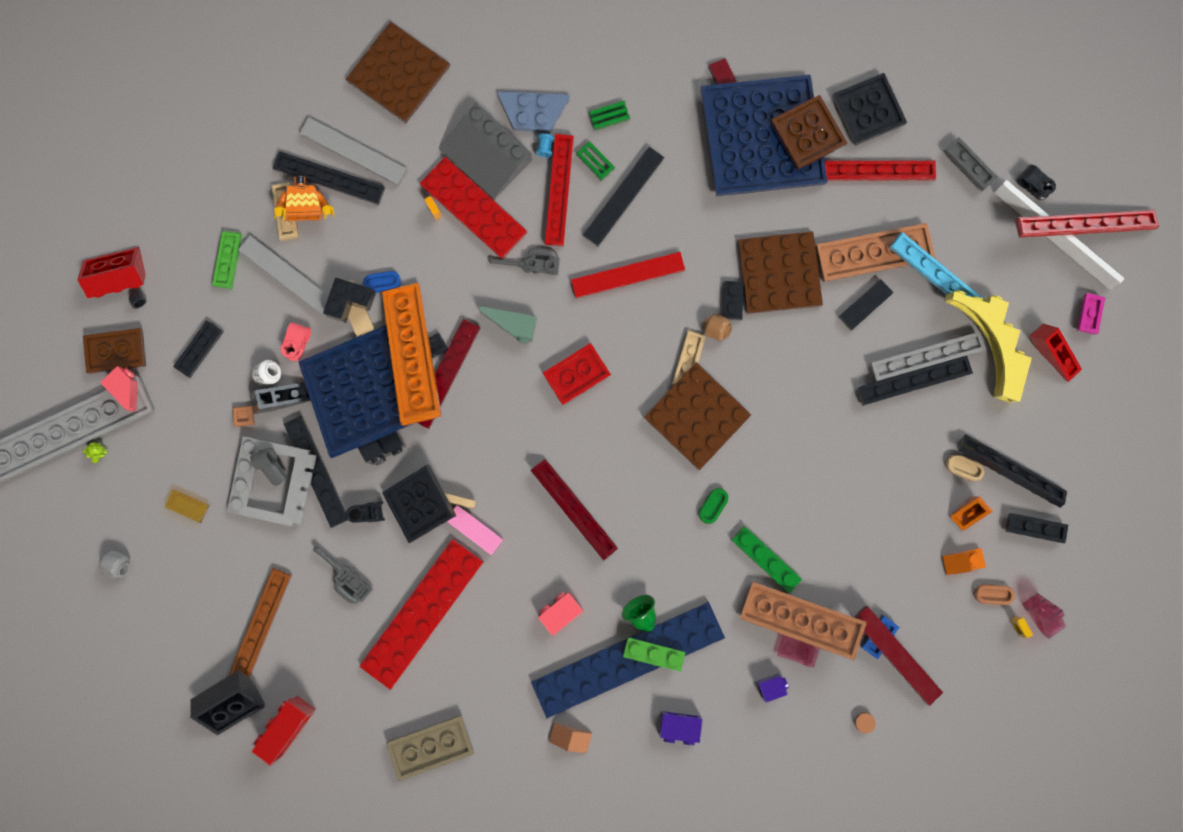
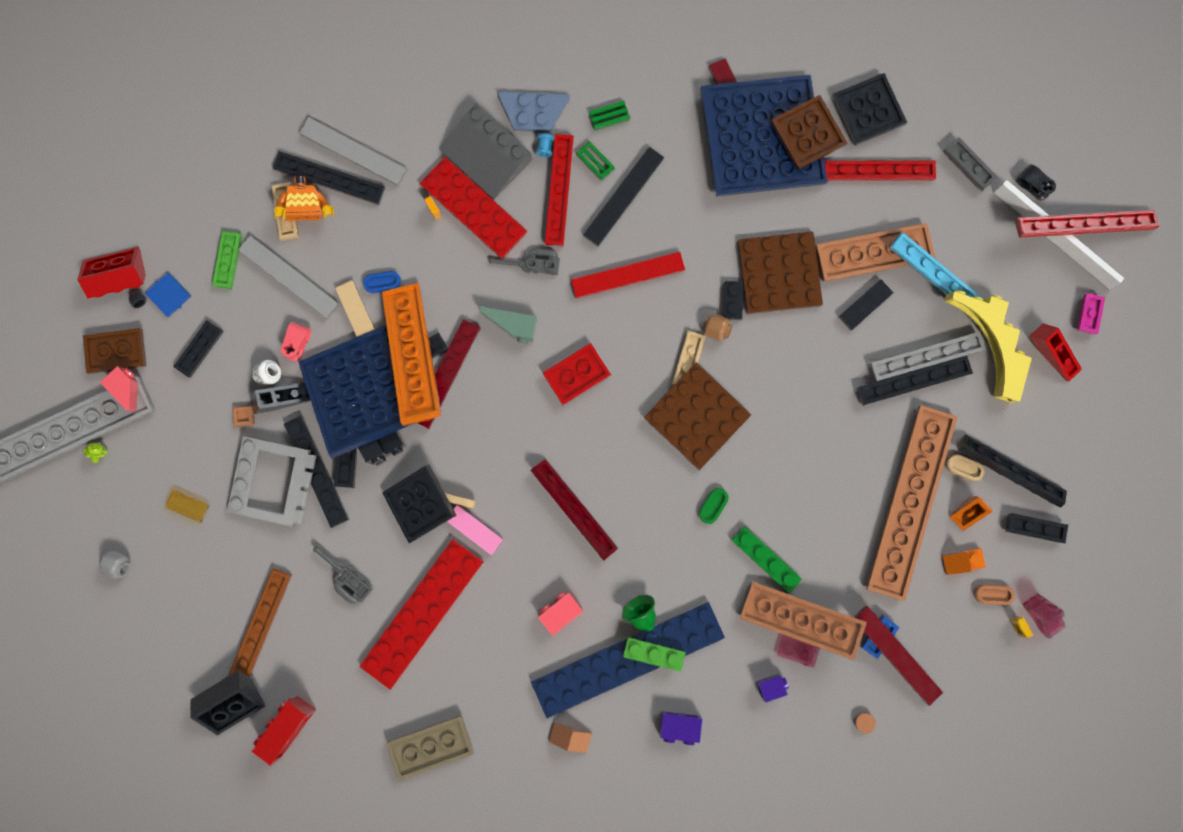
dark grey piece [250,448,288,486] -> none
black brick [323,277,376,323] -> none
reddish brown plate [346,21,450,123] -> none
black piece [346,501,385,523] -> none
none -> blue piece [145,272,191,317]
none -> black plate [334,448,358,488]
none -> nougat plate [866,405,957,601]

